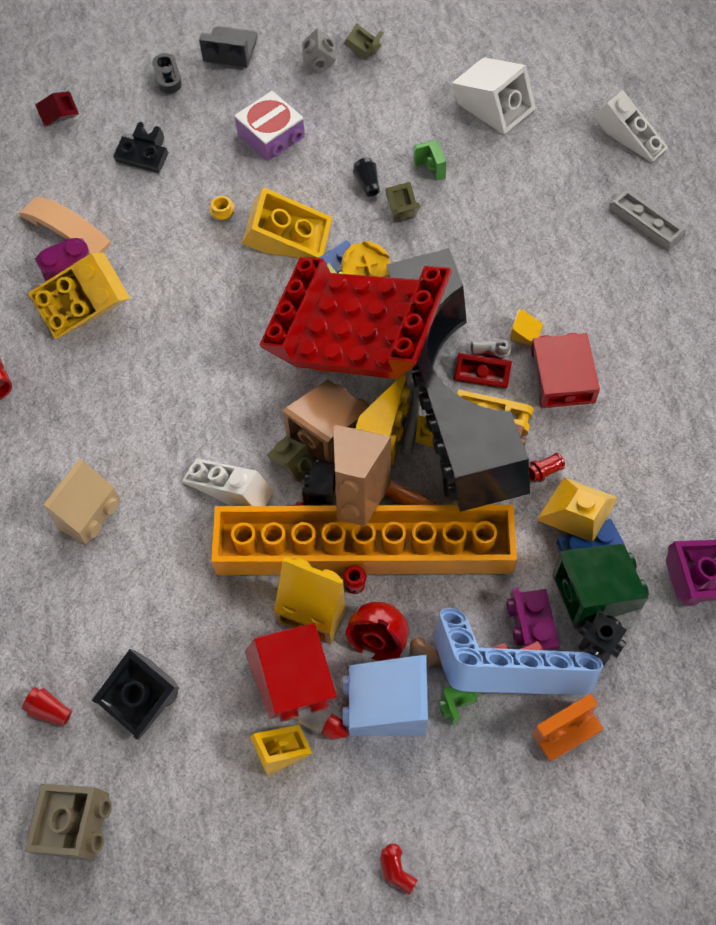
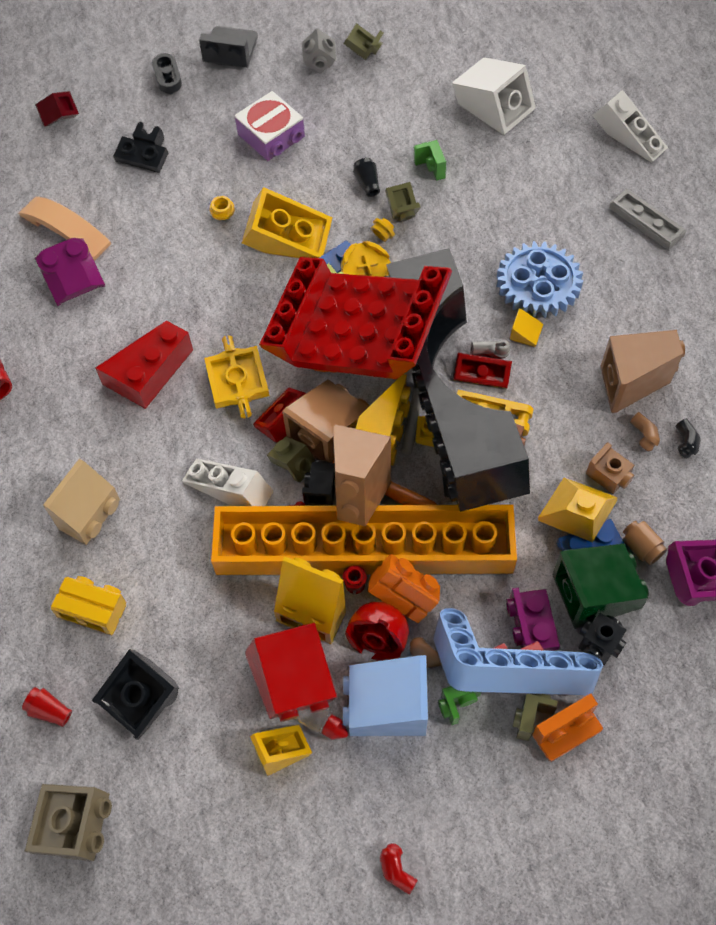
yellow slope [28,252,131,340] -> none
red pin [529,452,565,482] -> none
panel [530,333,600,408] -> none
none -> yellow brick [51,576,126,635]
none -> red wedge [95,320,193,409]
none -> yellow plate [204,335,270,419]
none -> red slope [253,387,306,443]
none -> orange brick [368,554,440,624]
none -> yellow plate [371,218,395,242]
none -> light blue gear [496,241,583,318]
none -> olive bracket [512,693,558,741]
none -> medium nougat brick [586,442,635,494]
none -> medium nougat slope [600,330,685,413]
none -> medium nougat brick [622,521,667,565]
none -> medium nougat arm [630,412,660,452]
none -> black arm [676,418,701,459]

